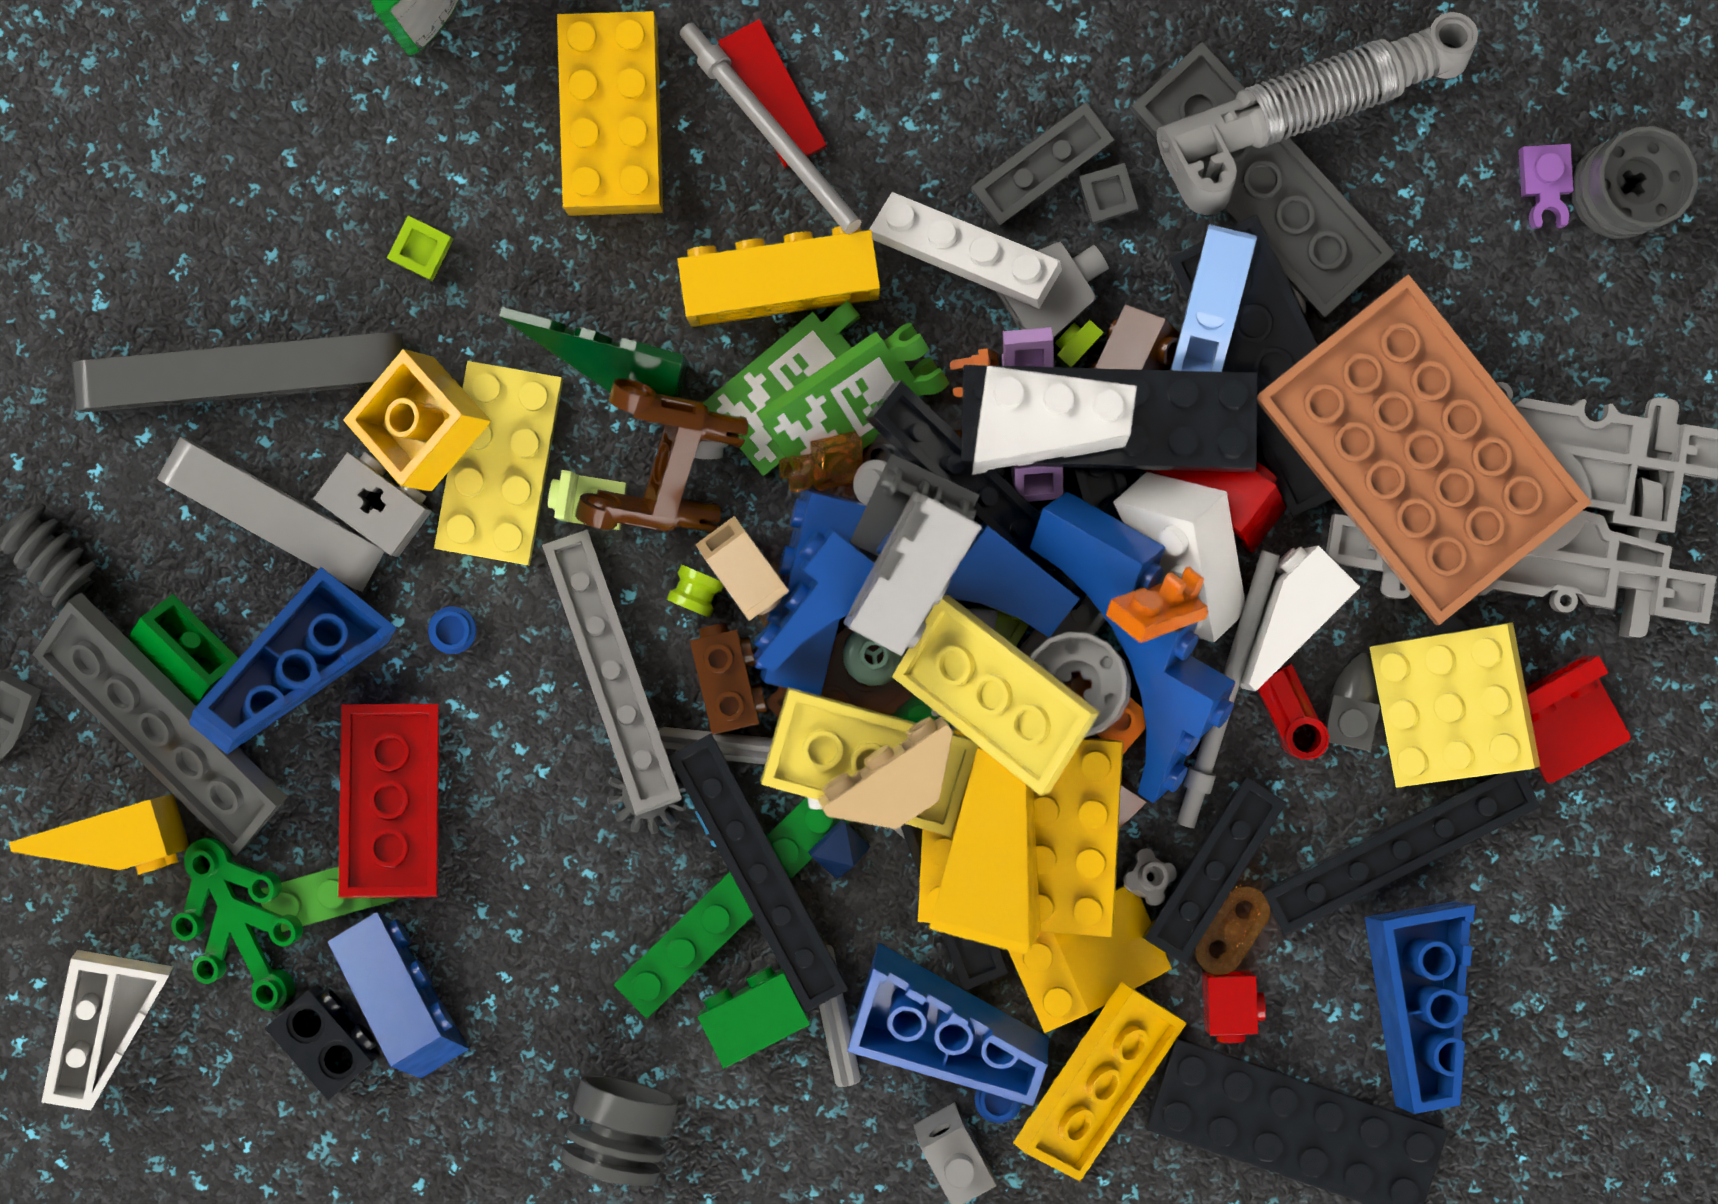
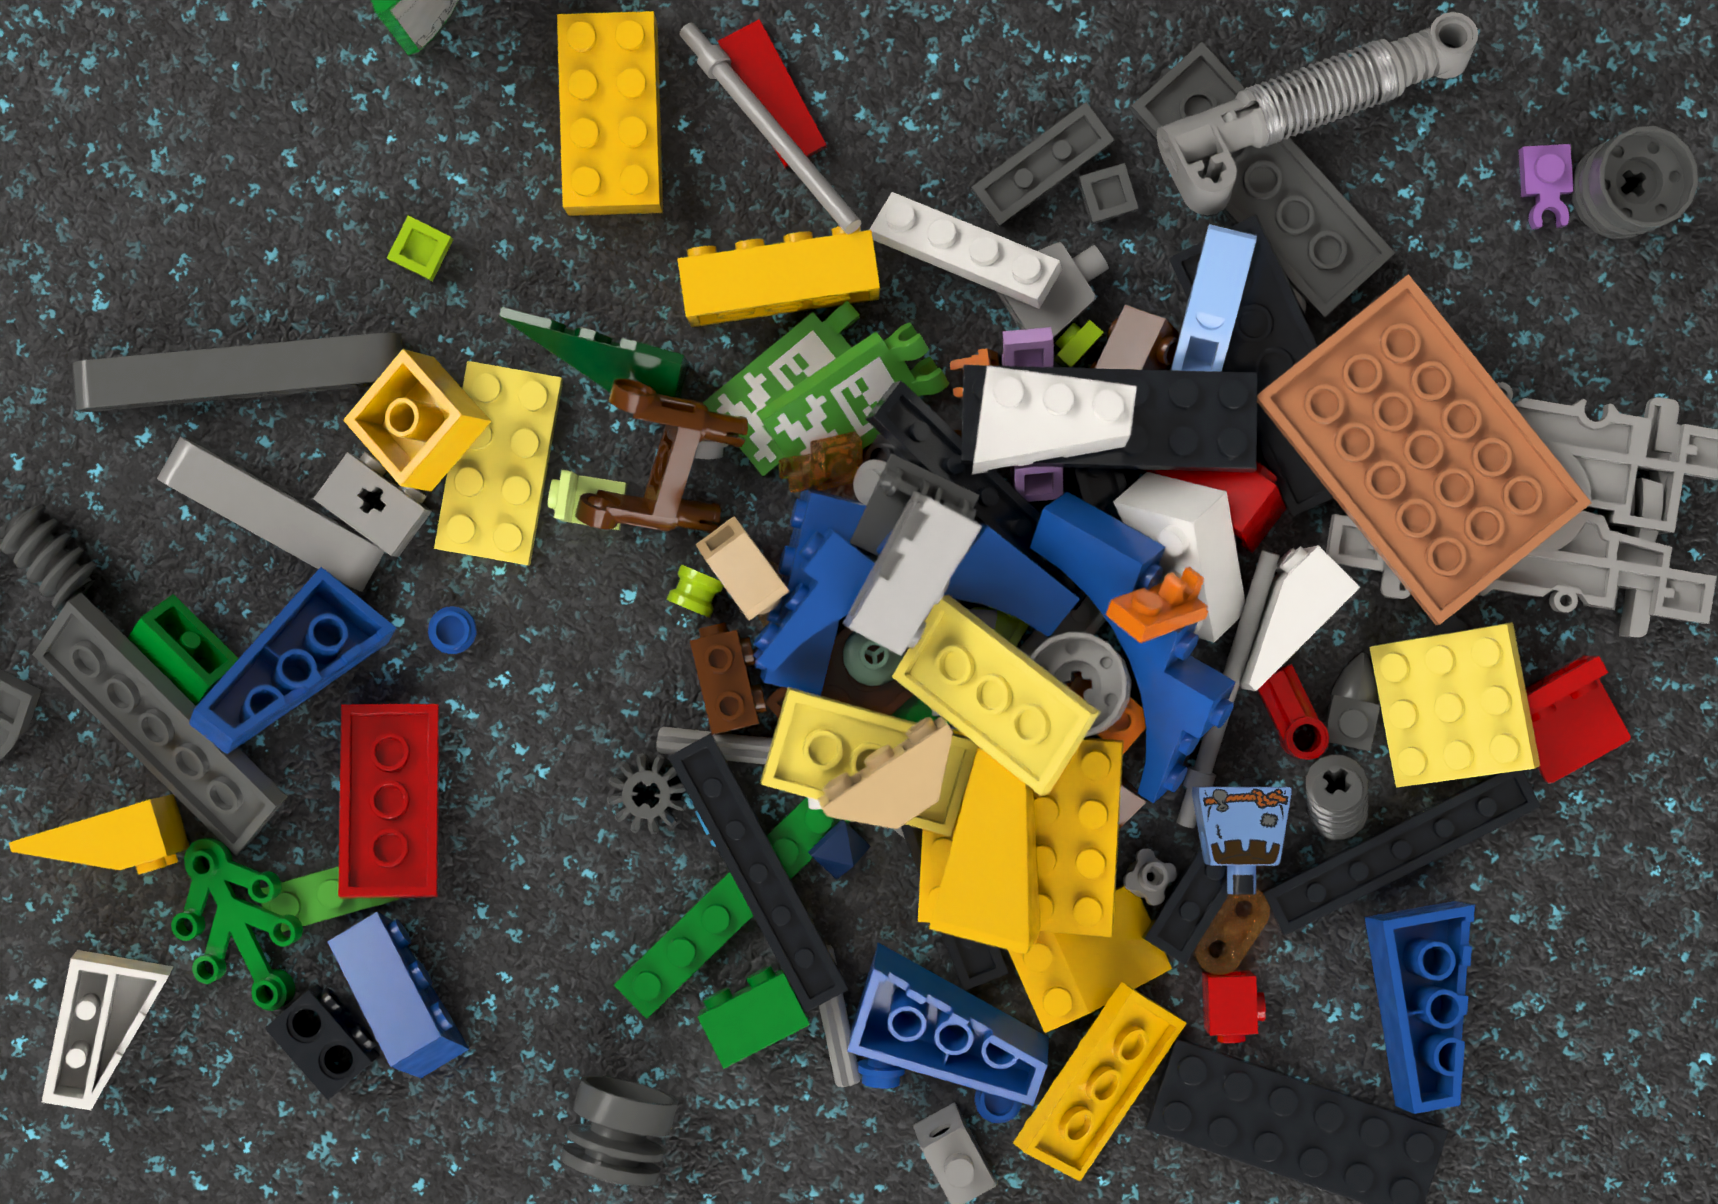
light grey plate [542,530,682,816] -> none
none -> blue plate [858,1058,906,1089]
none -> torso [1192,787,1291,894]
none -> dark grey piece [1306,755,1368,840]

